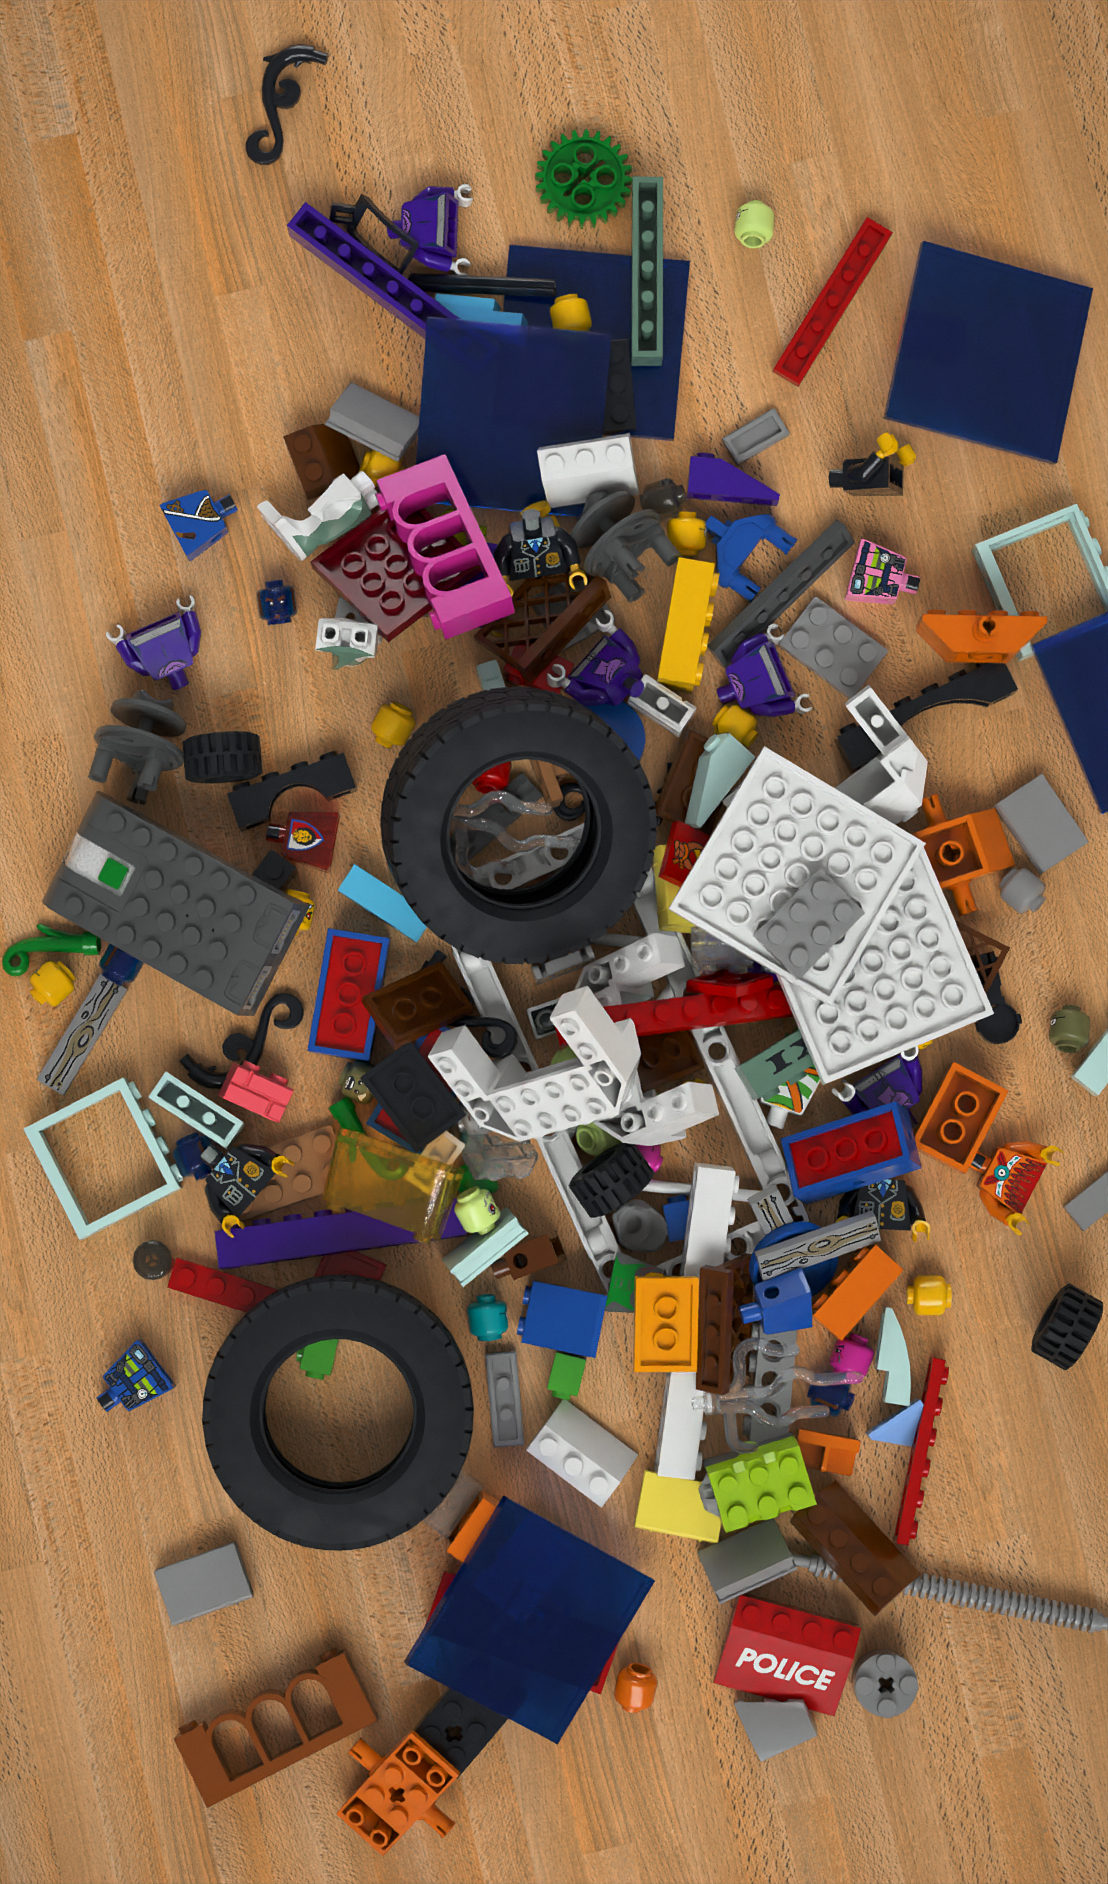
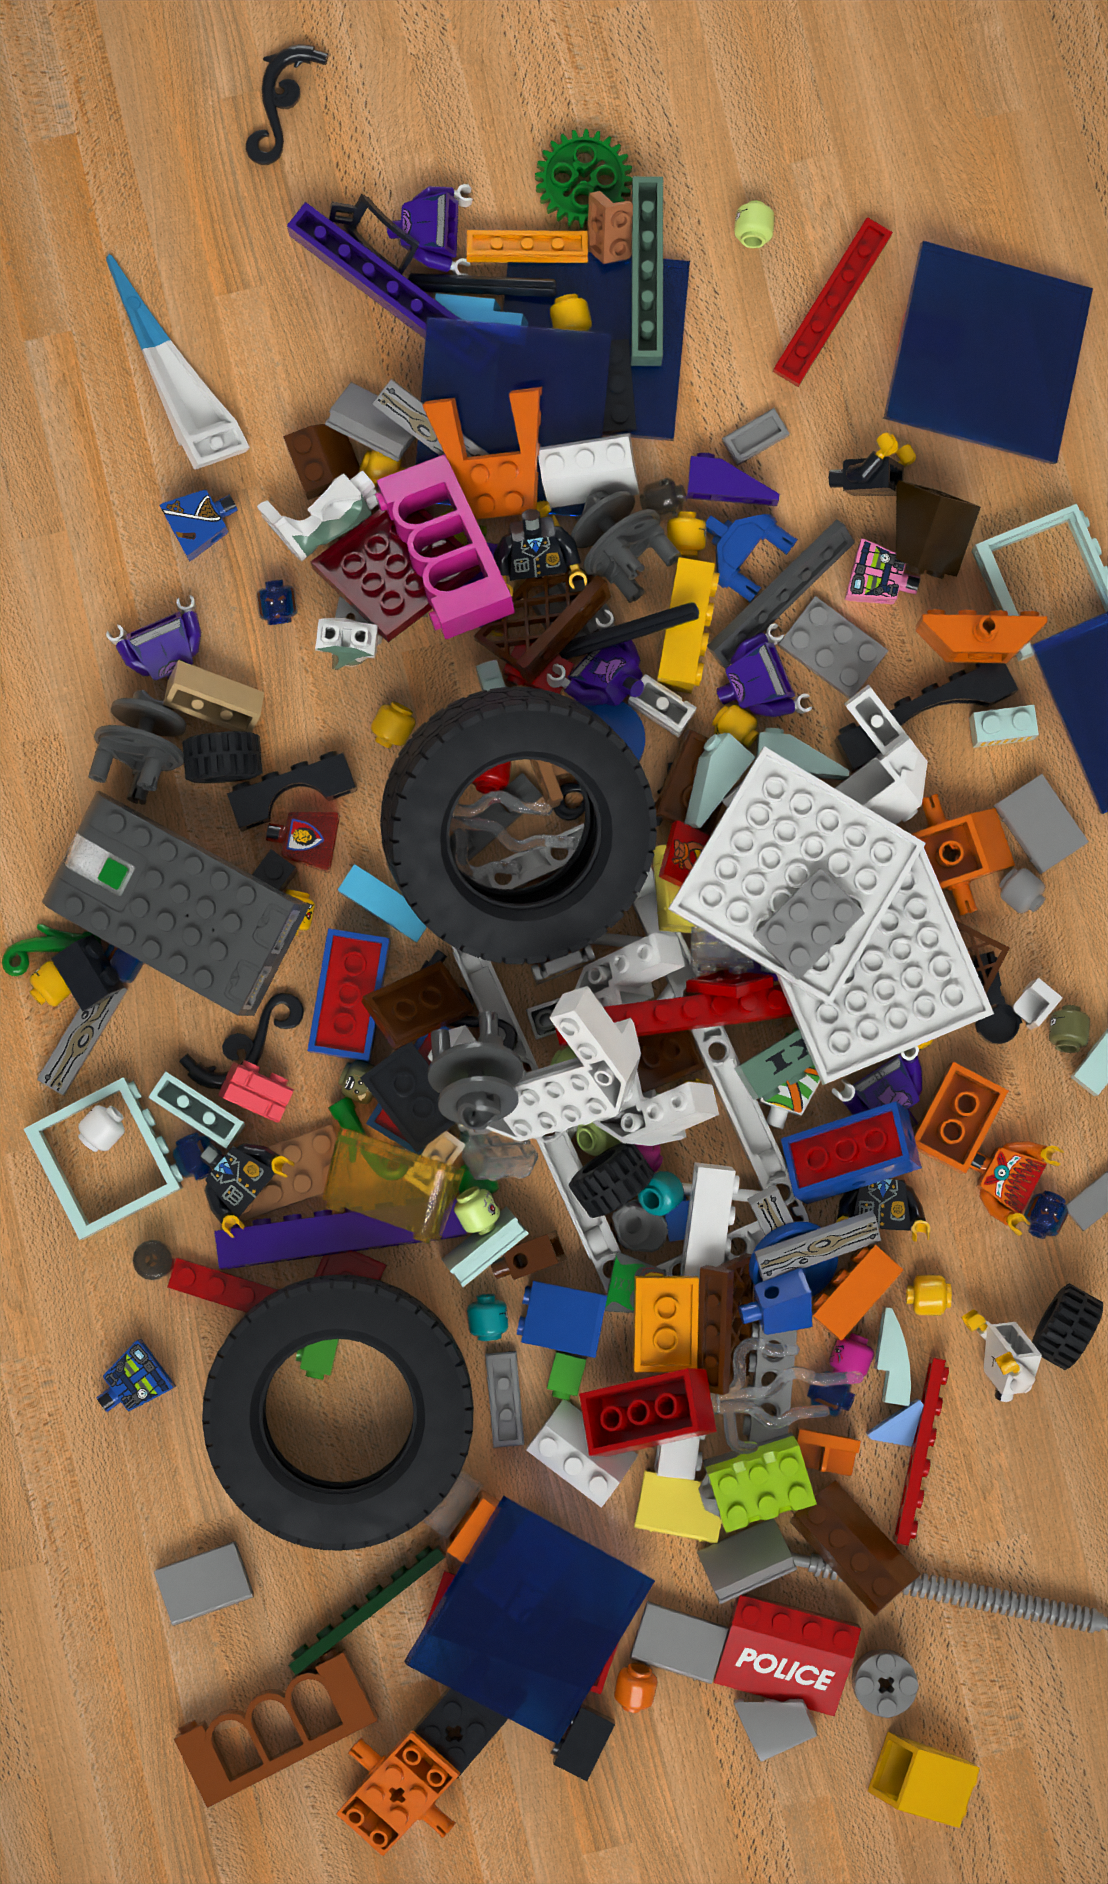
none -> black brick [51,934,124,1012]
none -> white head [78,1105,125,1152]
none -> white plate [106,254,250,470]
none -> tan brick [163,660,264,732]
none -> dark green plate [288,1545,446,1675]
none -> light grey tile [373,379,489,457]
none -> orange wing [422,387,542,519]
none -> dark grey piece [427,1011,524,1130]
none -> light orange tile [466,230,588,263]
none -> black brick [550,1703,615,1781]
none -> black axle [559,602,699,660]
none -> red brick [579,1368,717,1457]
none -> nougat bracket [588,191,633,264]
none -> light grey piece [630,1601,728,1684]
none -> teal head [638,1171,684,1216]
none -> light aqua slope [756,728,849,780]
none -> yellow slope [867,1732,980,1828]
none -> dark brown slope [896,480,981,579]
none -> white torso [961,1309,1042,1402]
none -> light aqua brick [969,705,1039,748]
none -> white panel [1013,978,1062,1030]
none -> clear blue head [1024,1191,1069,1239]

